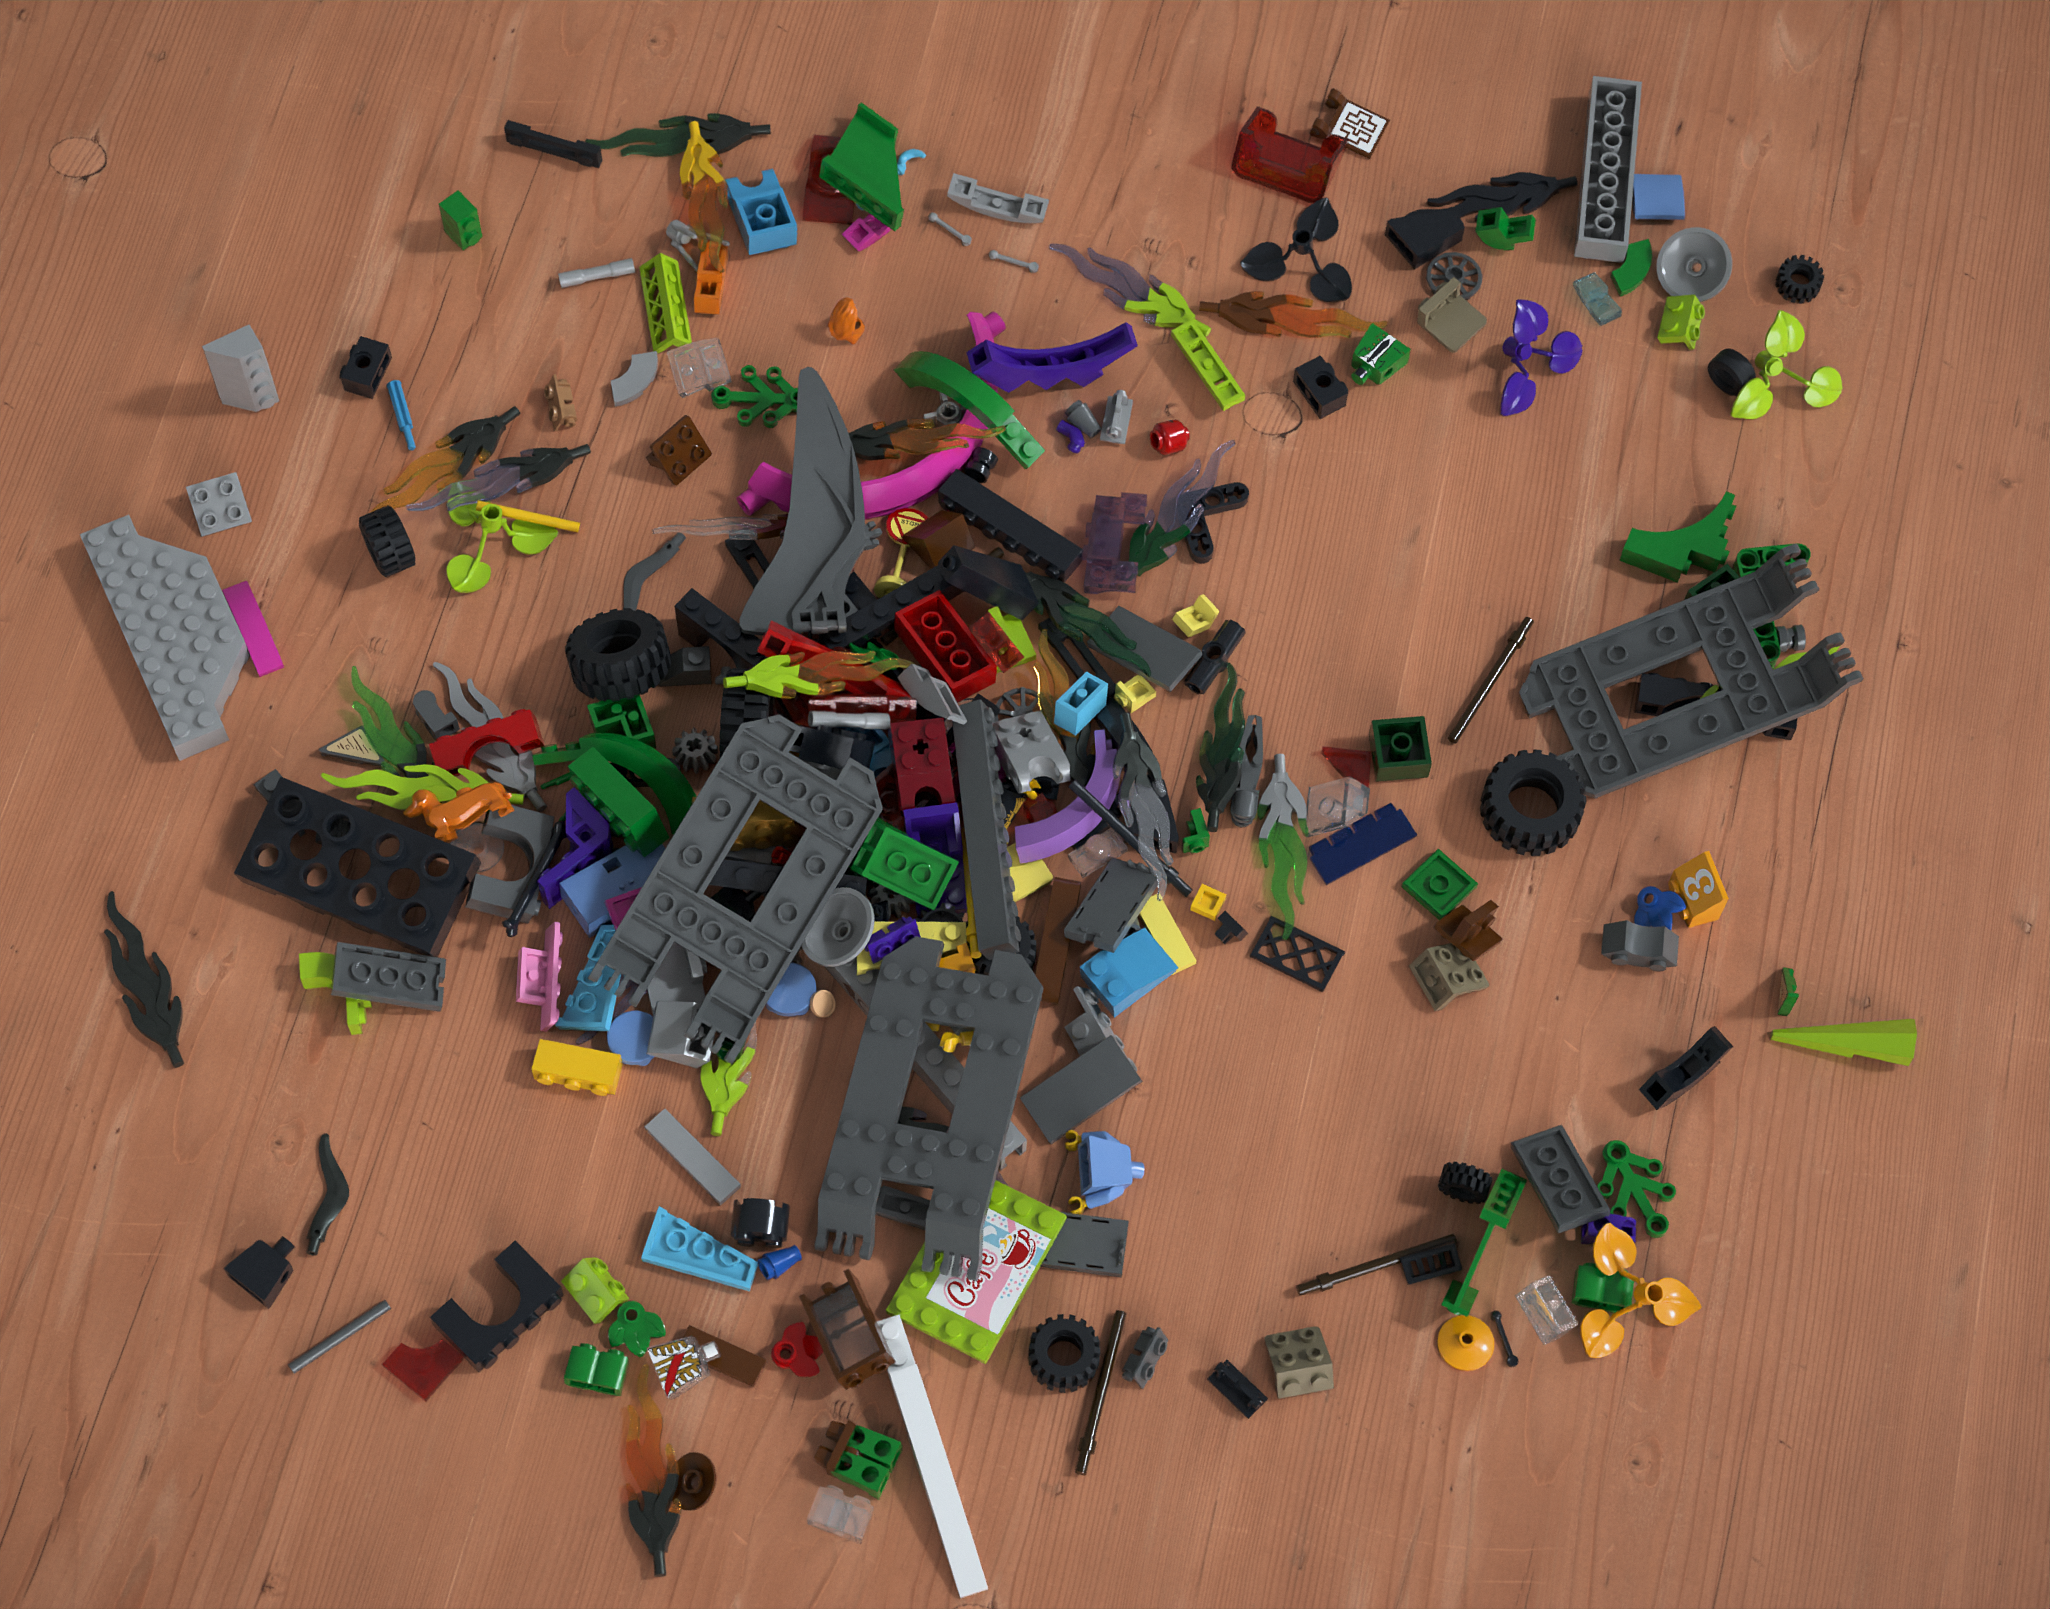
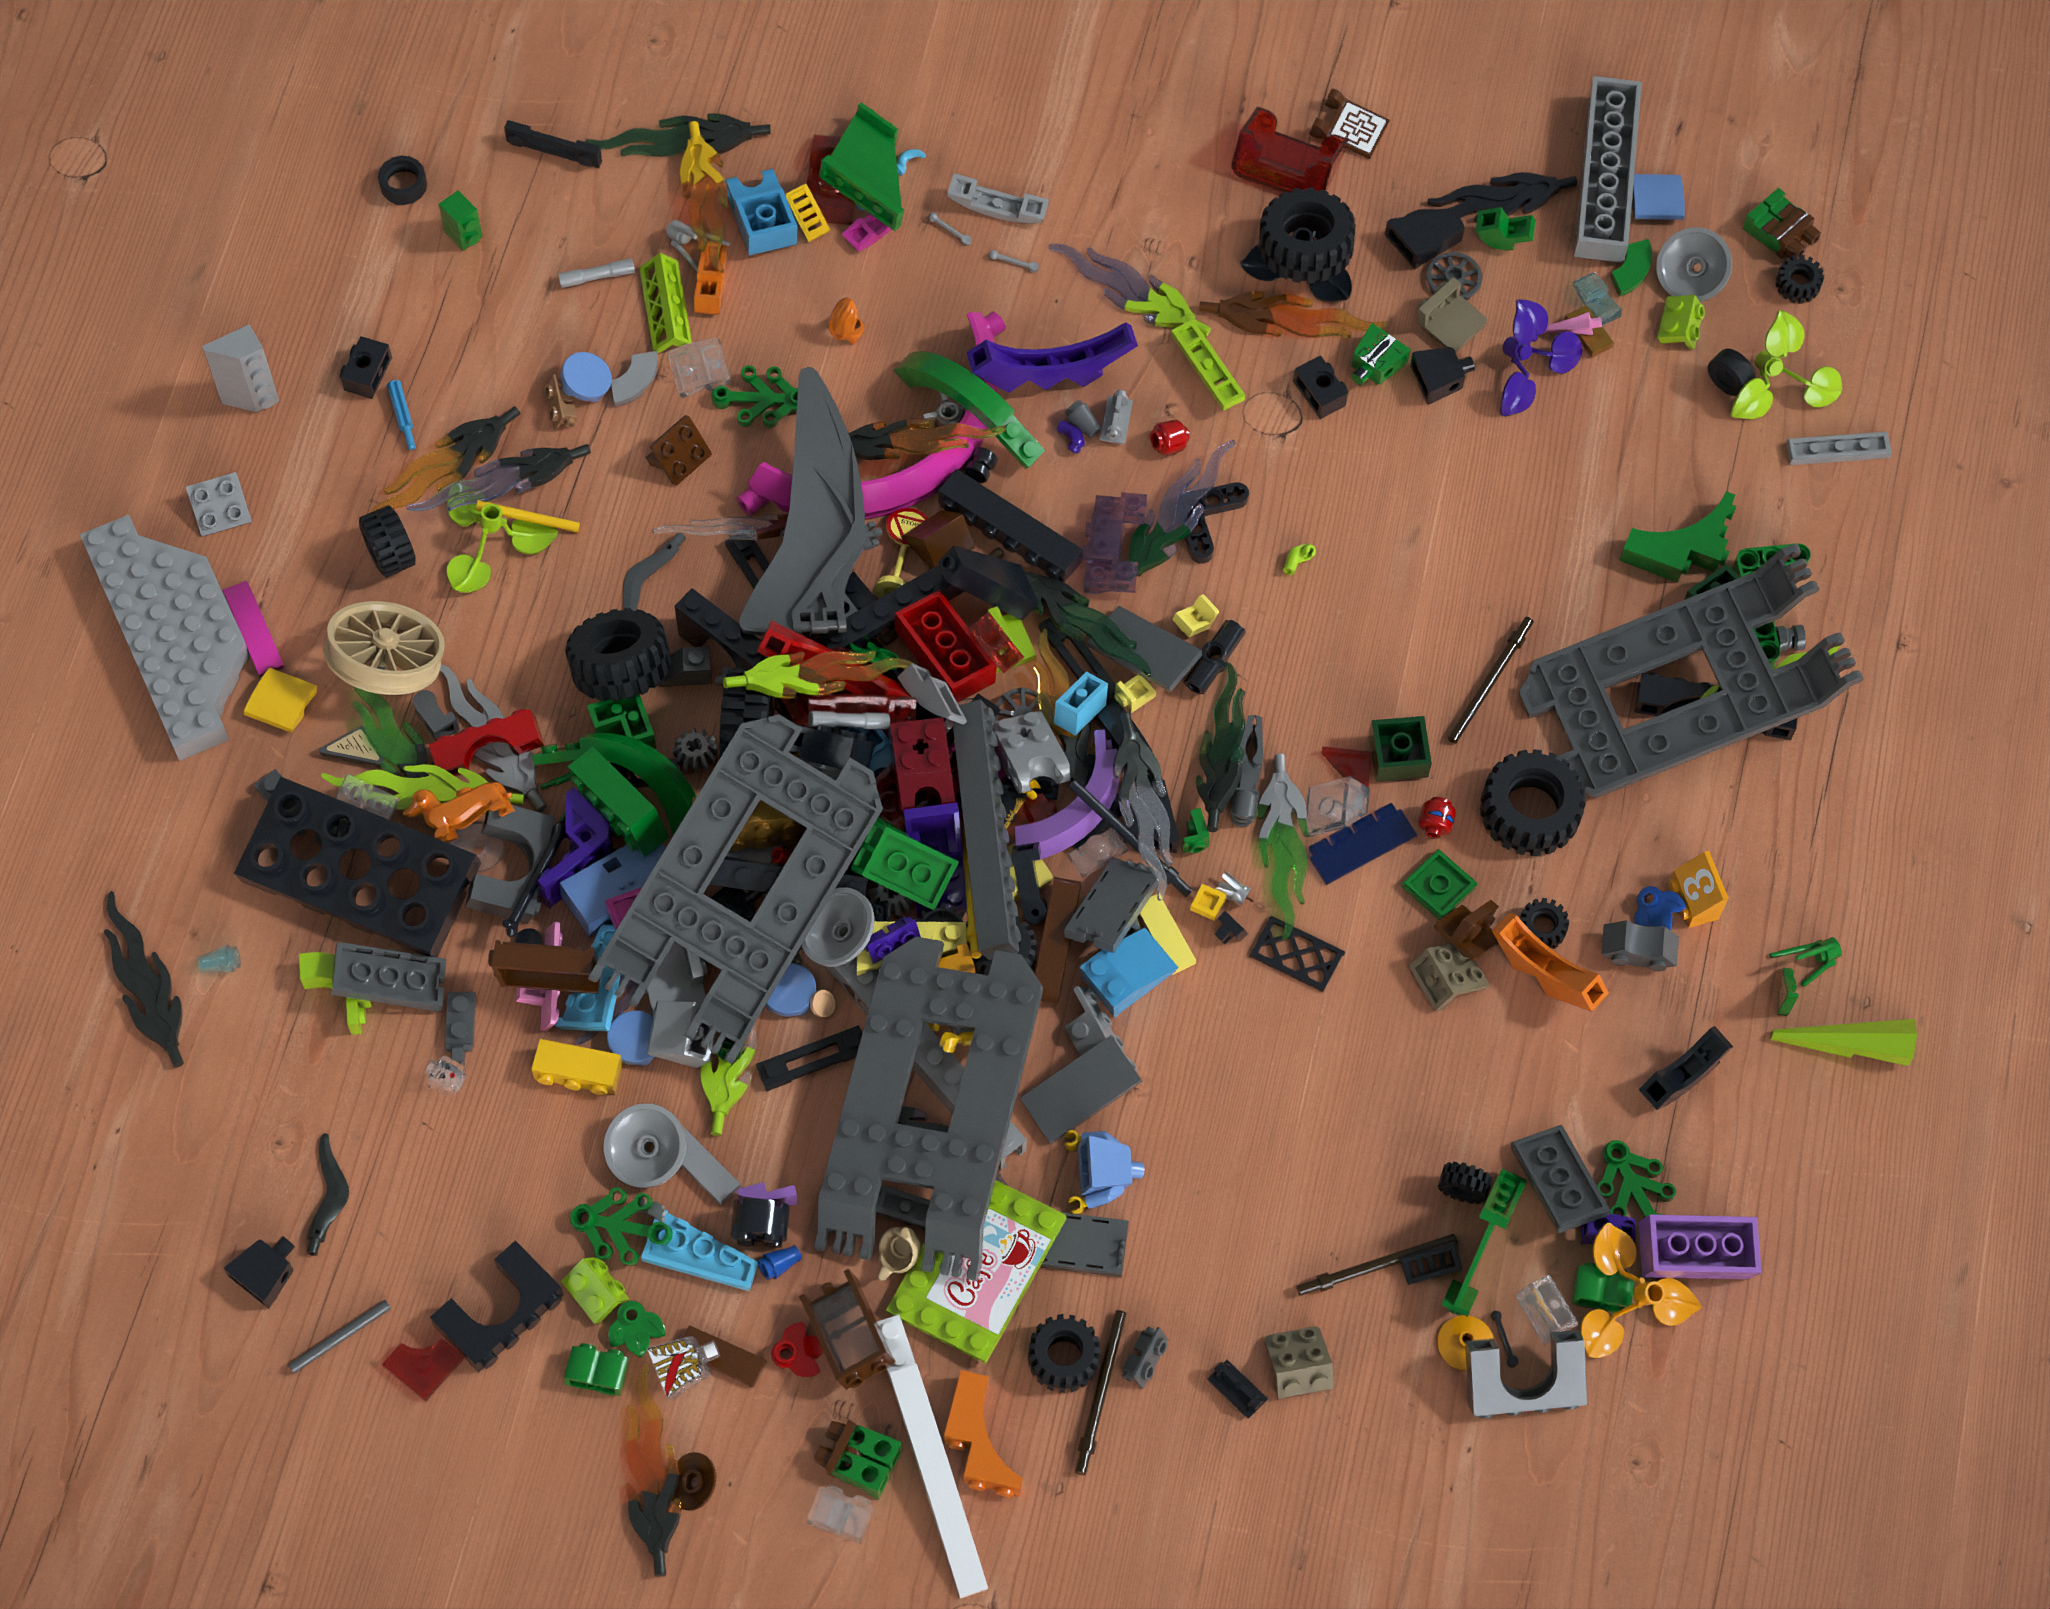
none -> clear light blue cone [197,945,241,972]
none -> yellow slope [244,668,317,733]
none -> tan wheel [324,601,445,695]
none -> clear slope [335,774,400,820]
none -> black tyre [378,155,427,205]
none -> clear head [424,1056,467,1096]
none -> dark grey hinge [445,992,476,1067]
none -> reddish brown door [488,940,601,994]
none -> black piece [515,928,543,945]
none -> medium blue tile [560,352,612,402]
none -> green plant [570,1187,673,1266]
none -> light grey dish [604,1103,686,1188]
none -> light grey piece [638,1198,667,1223]
none -> medium lavender slope [737,1182,798,1207]
none -> black container [756,1025,863,1092]
none -> yellow slope [785,184,831,242]
none -> tan hair [878,1227,921,1281]
none -> orange arch [944,1370,1023,1498]
none -> black leg [1011,842,1047,924]
none -> flat silver piece [1215,870,1254,906]
none -> black tyre [1259,187,1356,284]
none -> lime arm [1282,544,1316,575]
none -> black torso [1410,347,1475,405]
none -> red head [1418,797,1456,839]
none -> arch [1465,1330,1587,1418]
none -> orange arch [1492,913,1609,1012]
none -> black tyre [1520,898,1569,949]
none -> bright pink piece [1544,312,1602,335]
none -> pearl gold tile [1565,305,1614,358]
none -> medium lavender brick [1638,1215,1762,1279]
none -> hips [1743,187,1821,259]
none -> green plant [1769,937,1842,987]
none -> light grey tile [1785,432,1892,465]

